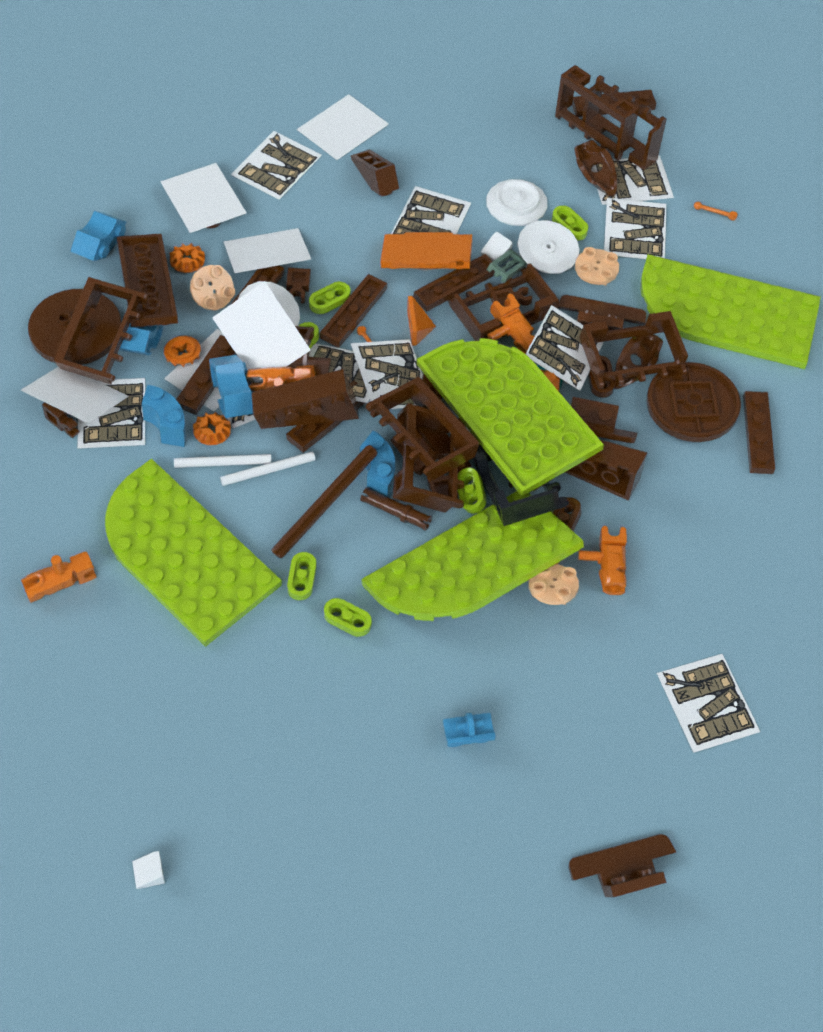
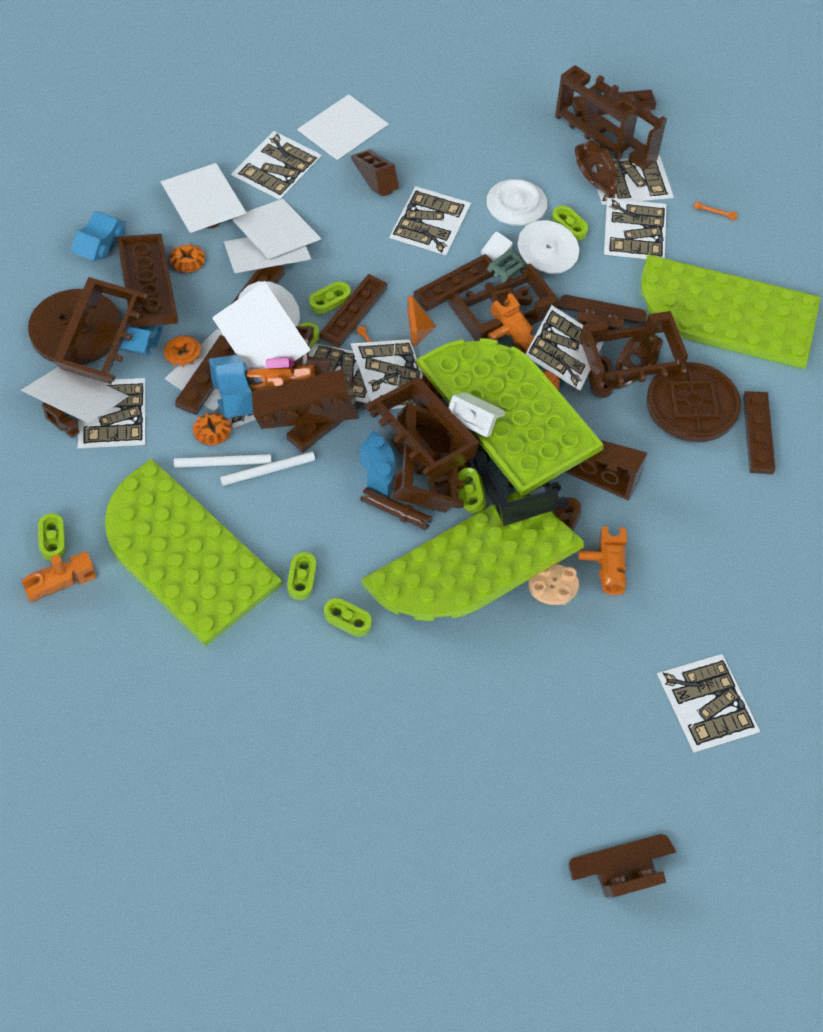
white slope [132,851,165,889] -> none
dark azure brick [142,385,186,447] -> none
light nougat plate [190,265,235,311] -> none
reddish brown axle [271,445,378,558] -> none
reddish brown plate [286,268,311,304] -> none
orange piece [380,232,473,271] -> none
dark azure hips [443,712,496,747] -> none
reddish brown plate [571,397,638,443] -> none
light nougat plate [575,247,619,286] -> none
none -> lime plate [38,513,66,561]
none -> white sticker [232,199,322,259]
none -> tile [265,357,294,368]
none -> white panel [448,392,506,437]

